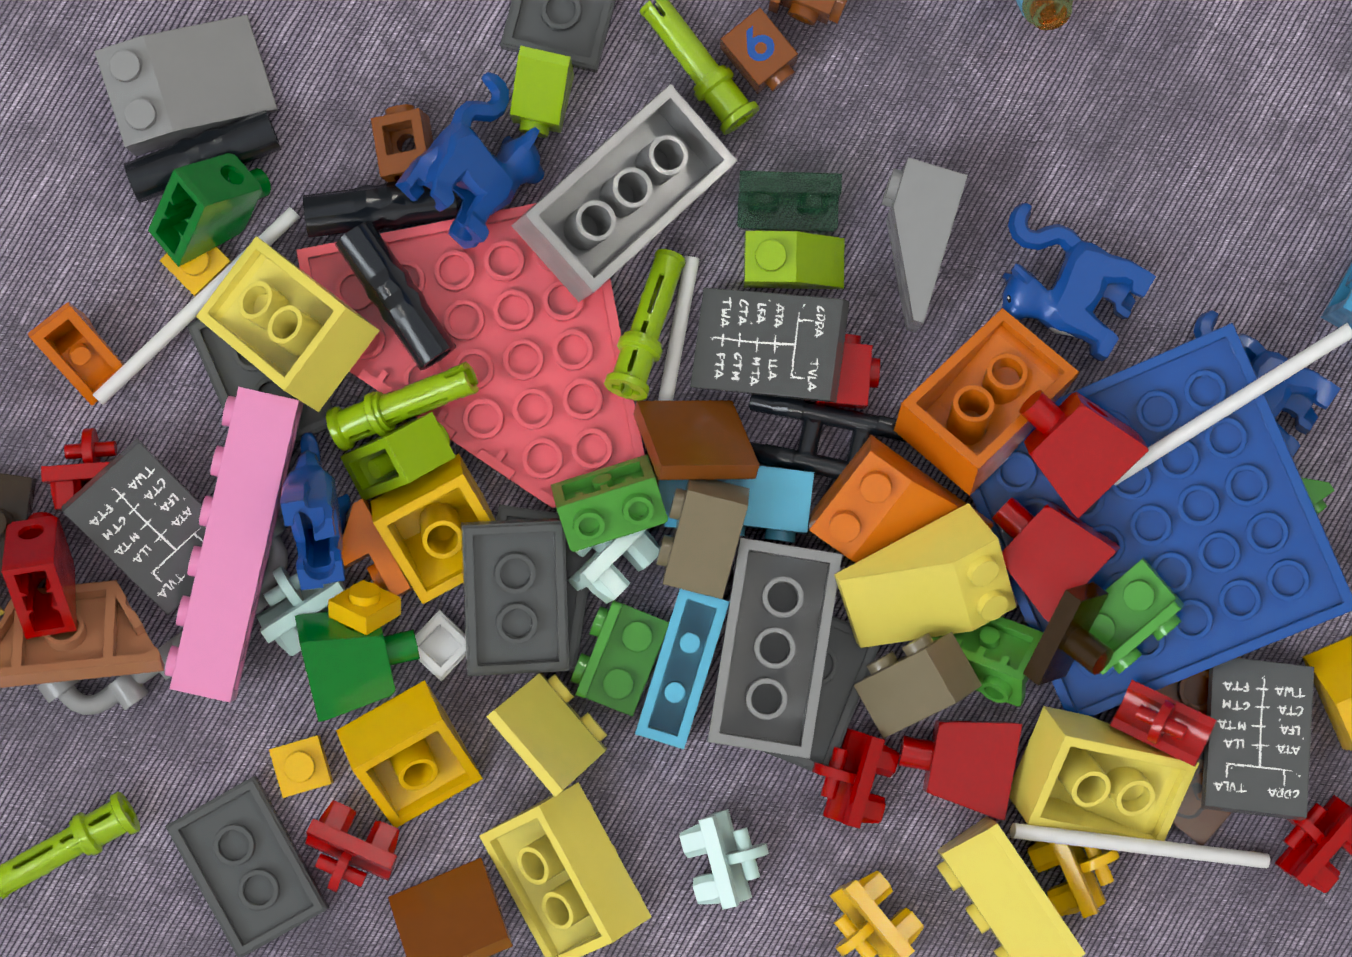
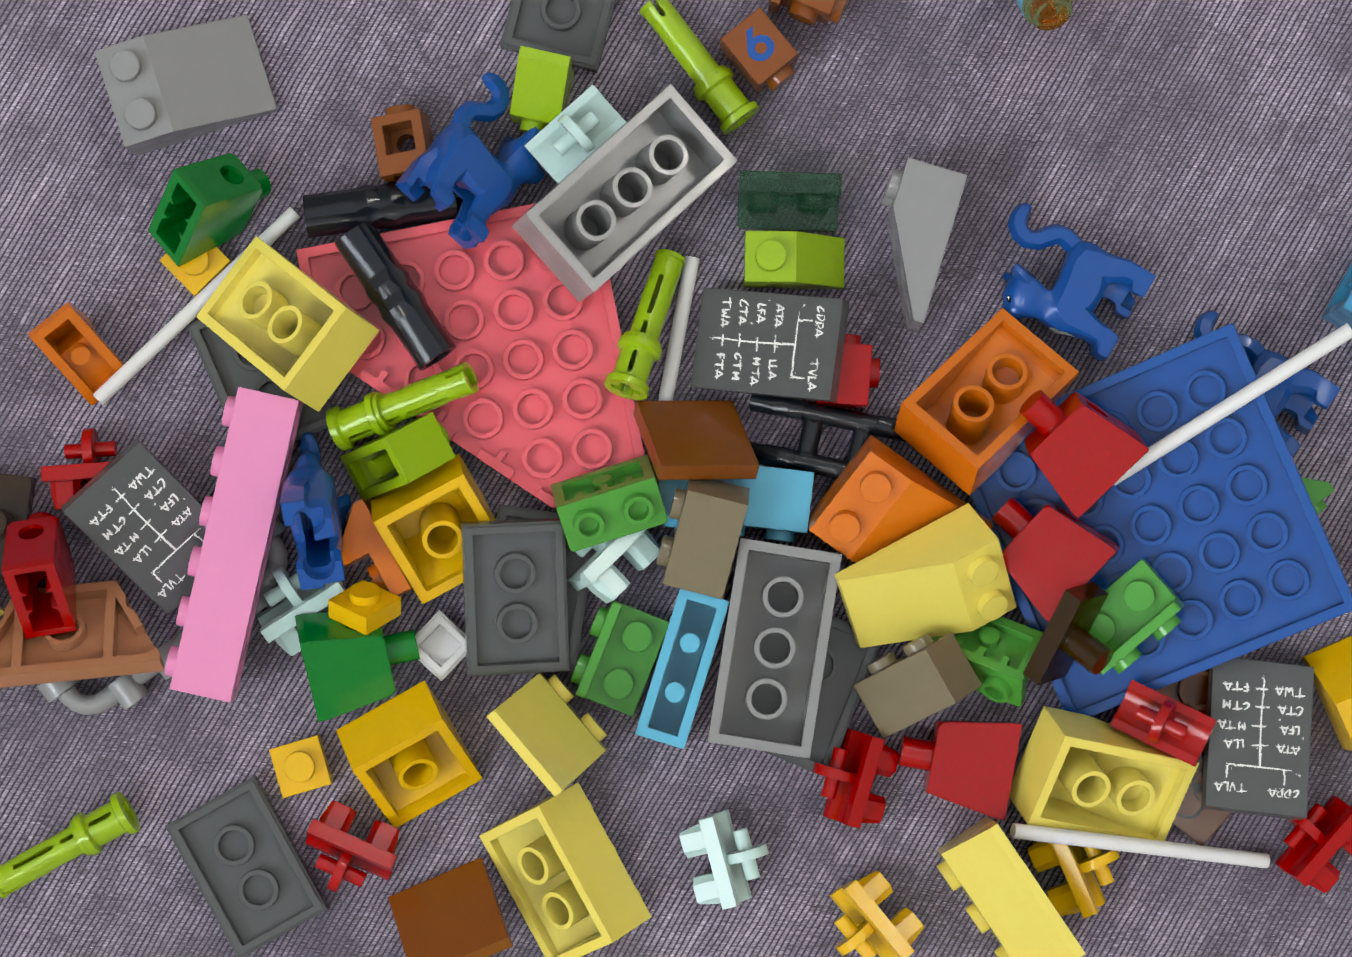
black axle [124,110,281,203] -> none
none -> light aqua hips [524,84,627,184]

